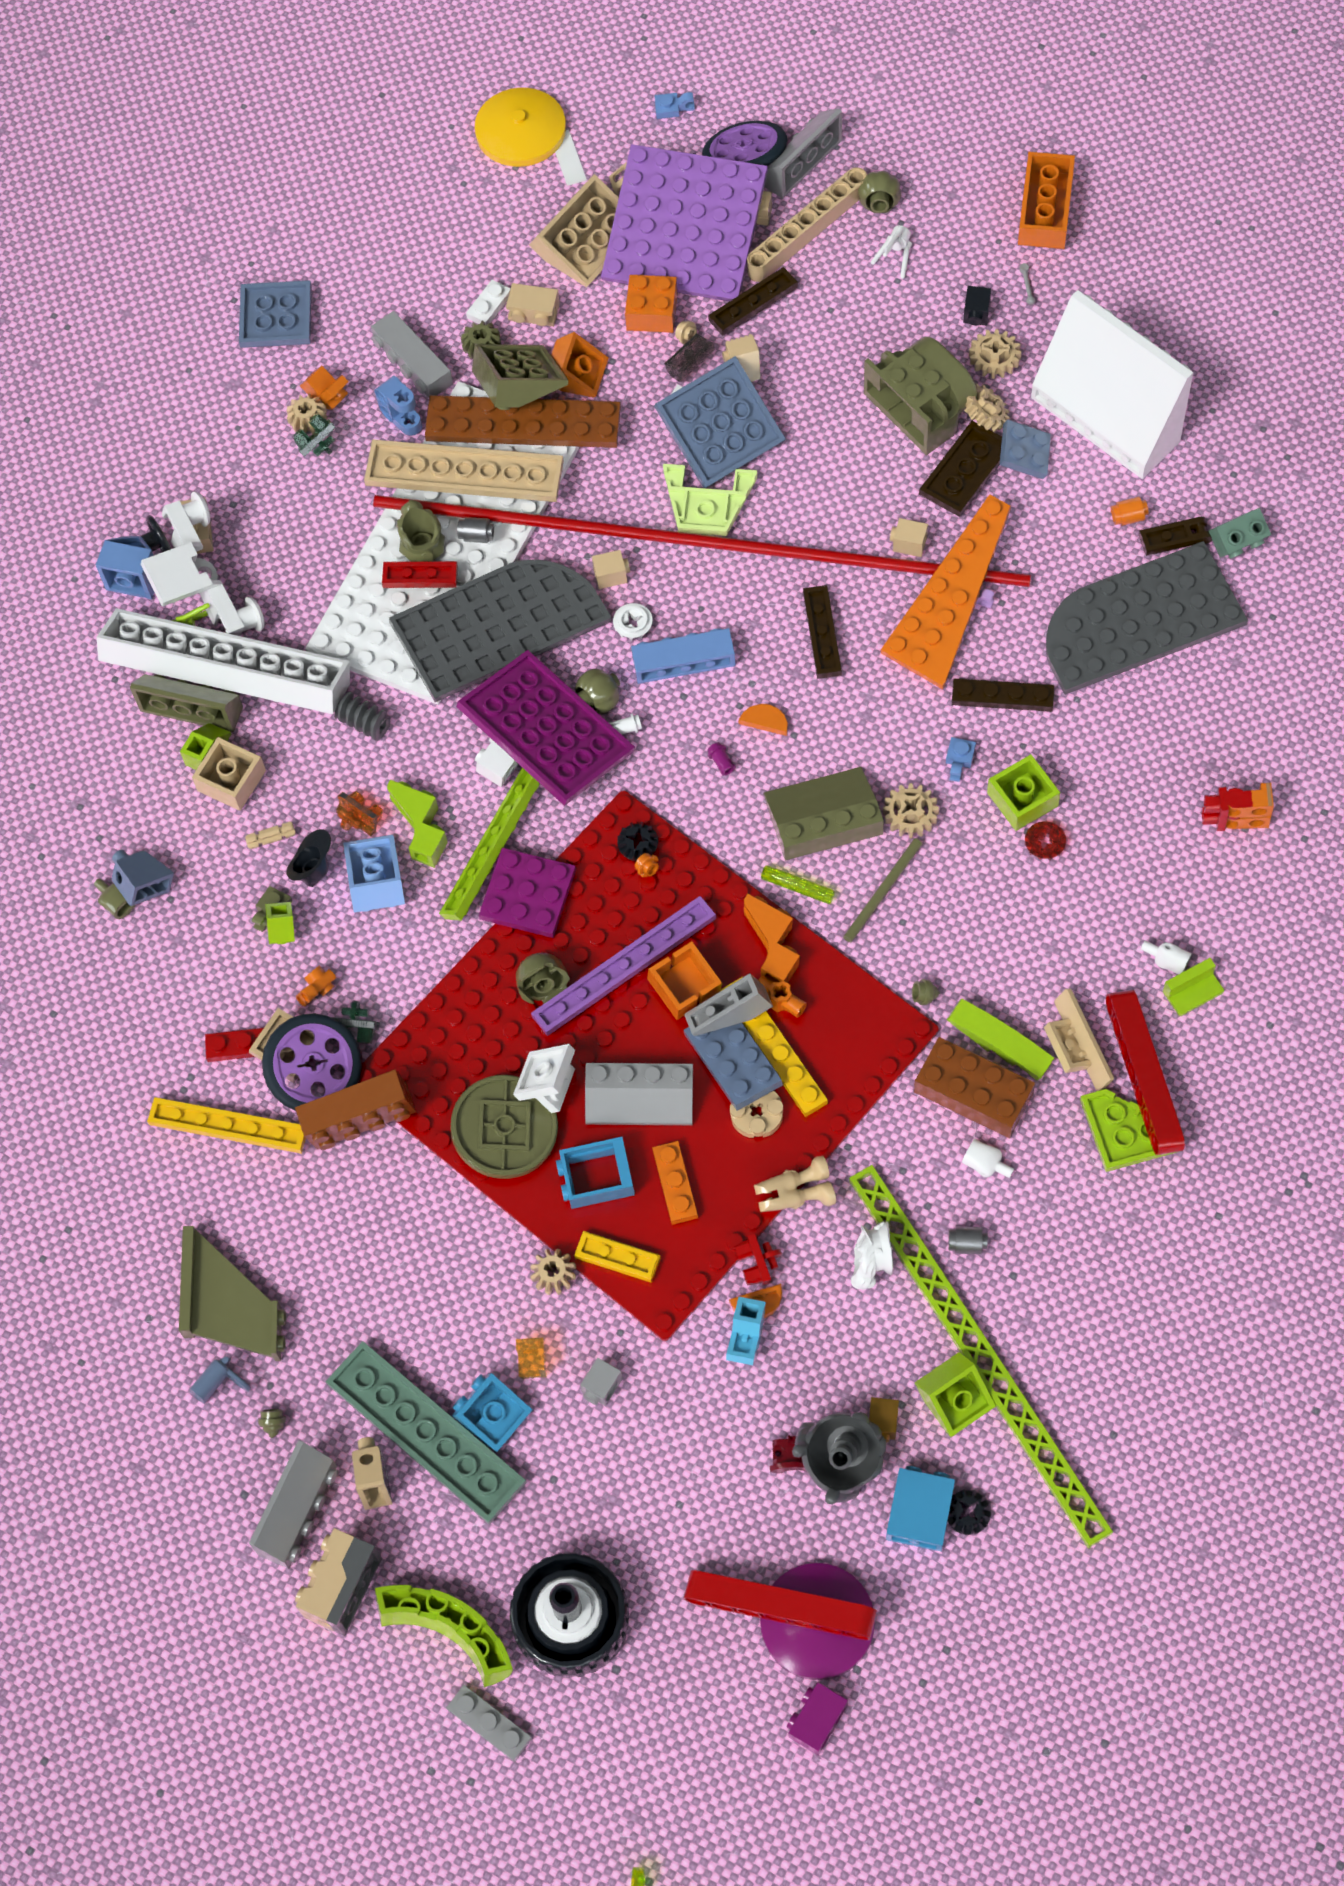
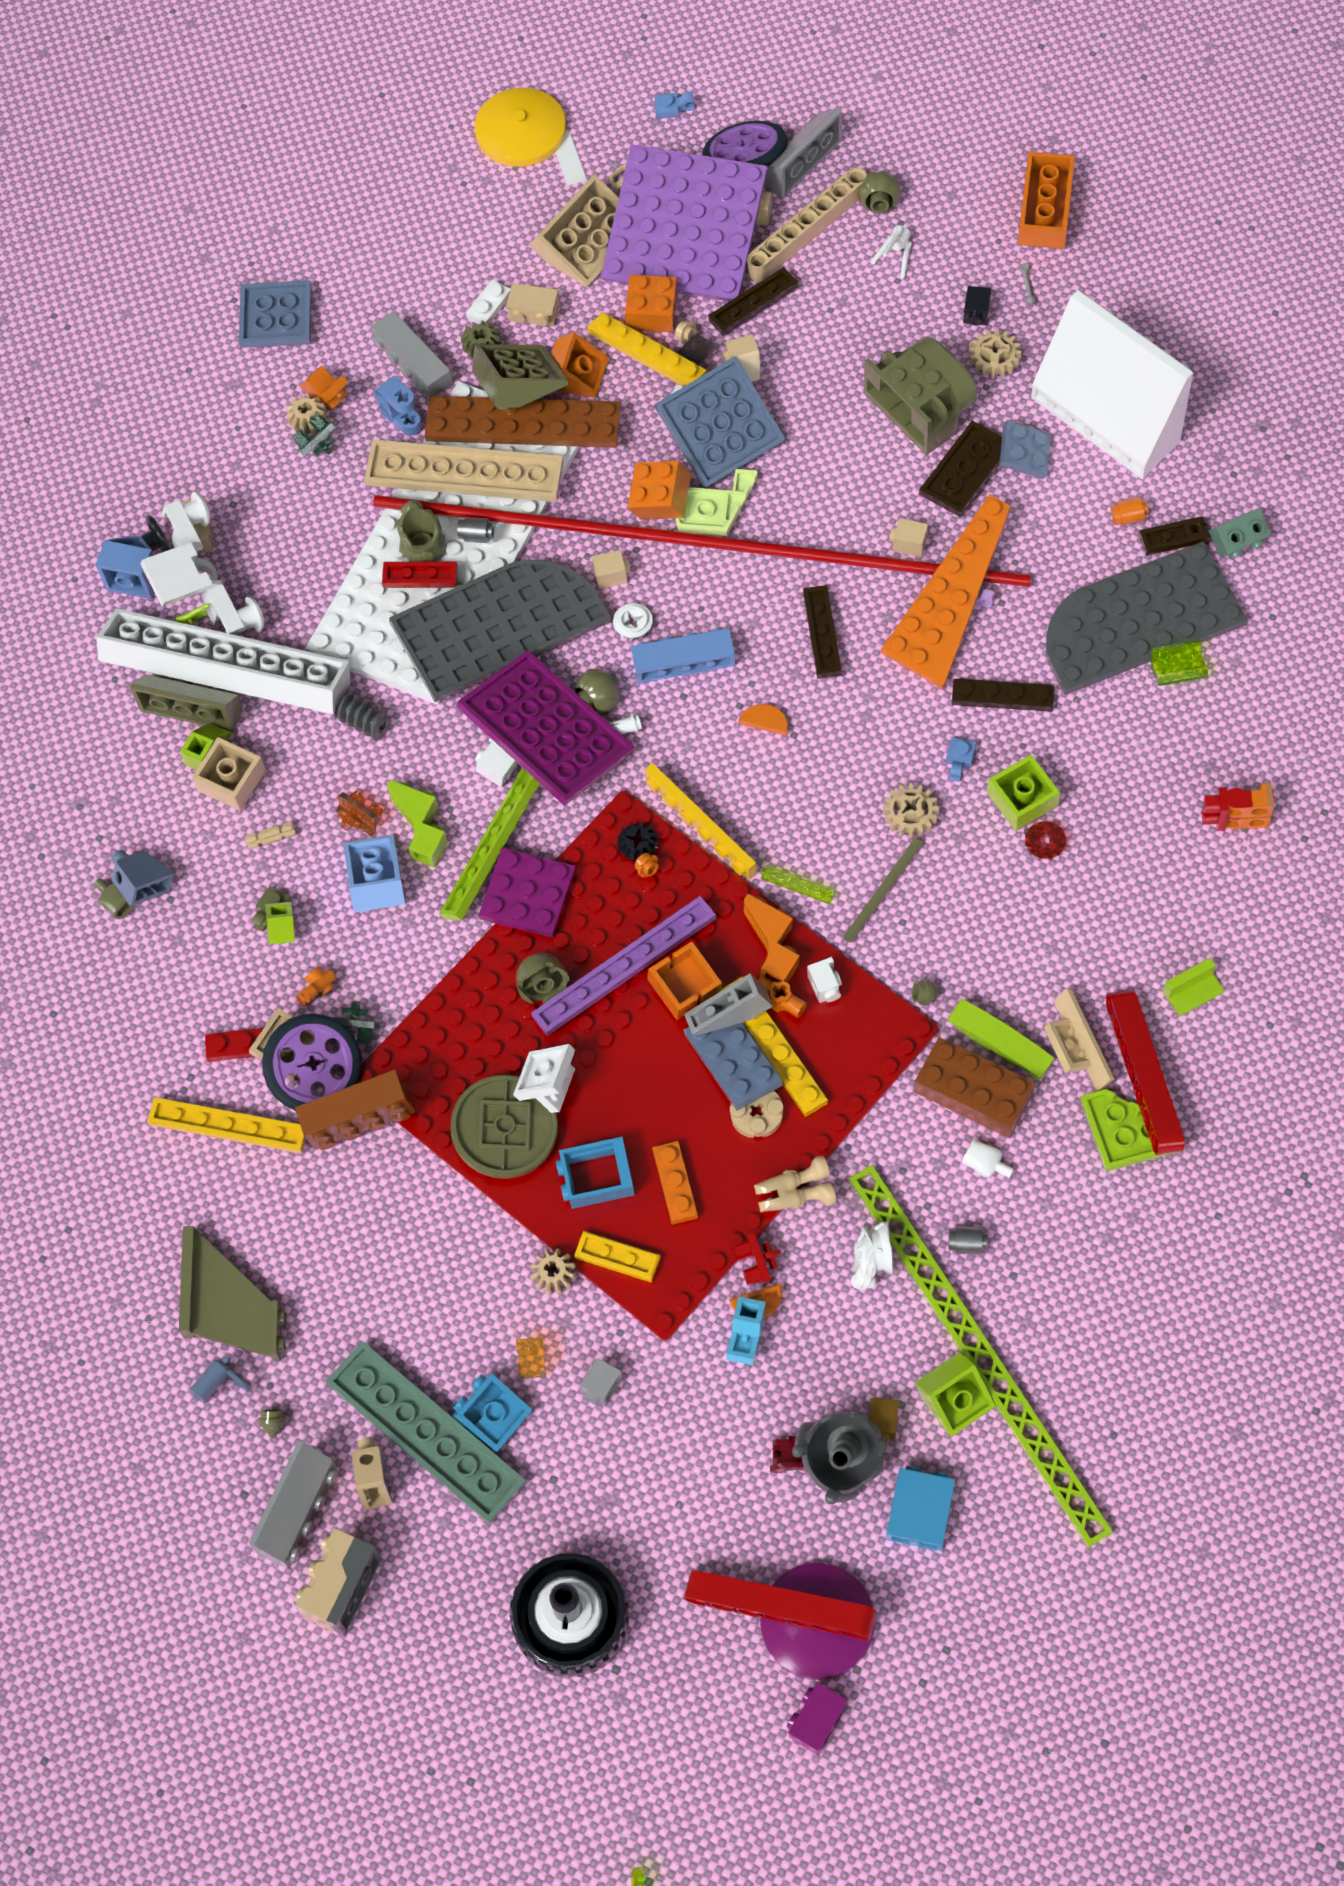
black piece [286,829,331,887] -> none
lime brick [375,1585,513,1687] -> none
light grey plate [446,1685,532,1762] -> none
light grey slope [585,1063,693,1125] -> none
magenta pin [707,742,736,776] -> none
olive slope [763,767,884,861] -> none
black gear [947,1489,991,1535] -> none
tan gear [964,383,1010,432] -> none
white piece [1141,940,1192,974] -> none
none -> yellow plate [587,312,707,387]
none -> orange brick [627,461,691,520]
none -> yellow plate [645,763,757,880]
none -> white brick [807,957,842,1003]
none -> clear neon green bracket [1151,640,1208,686]

